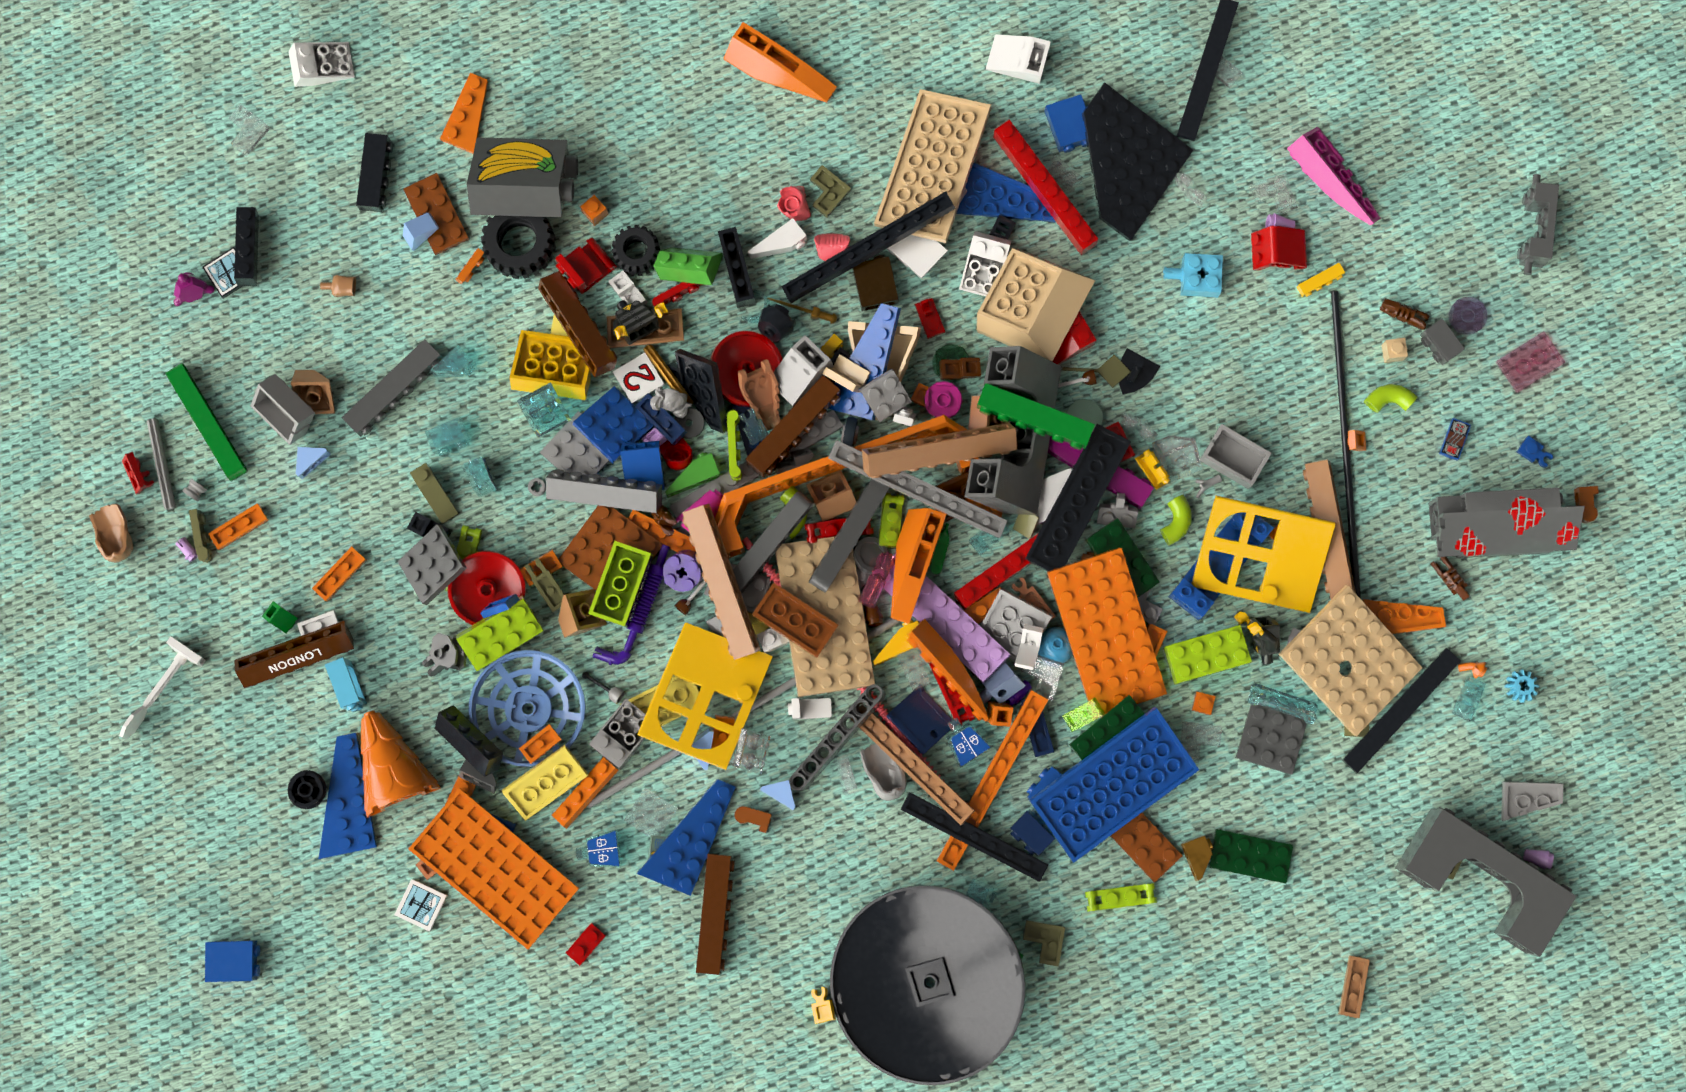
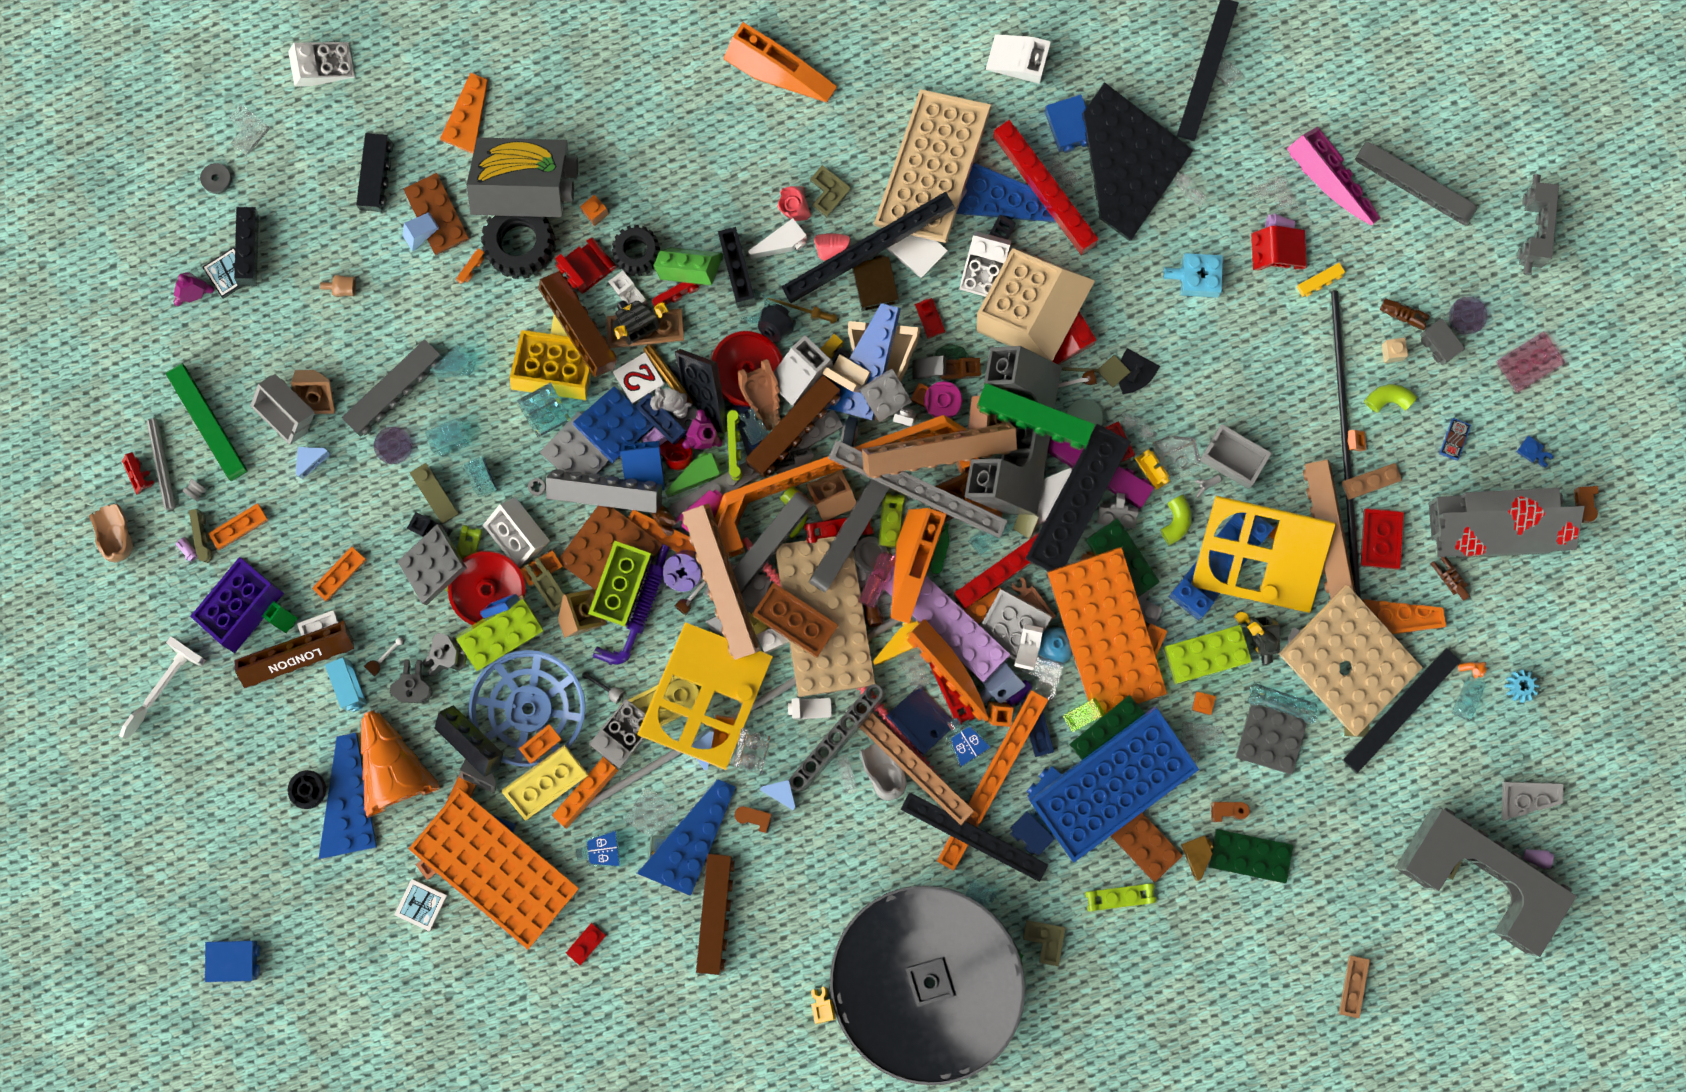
none -> dark purple slope [190,557,284,653]
none -> dark grey piece [200,163,232,194]
none -> hinge [364,638,403,677]
none -> clear purple tile [374,427,412,465]
none -> dark grey hinge [390,659,433,703]
none -> white slope [483,497,550,568]
none -> magenta rock [682,409,723,449]
none -> dark grey slope [912,356,946,379]
none -> dark orange leg [1211,802,1250,822]
none -> medium nougat plate [1342,463,1402,500]
none -> dark grey beam [1355,142,1477,225]
none -> red plate [1360,509,1404,570]

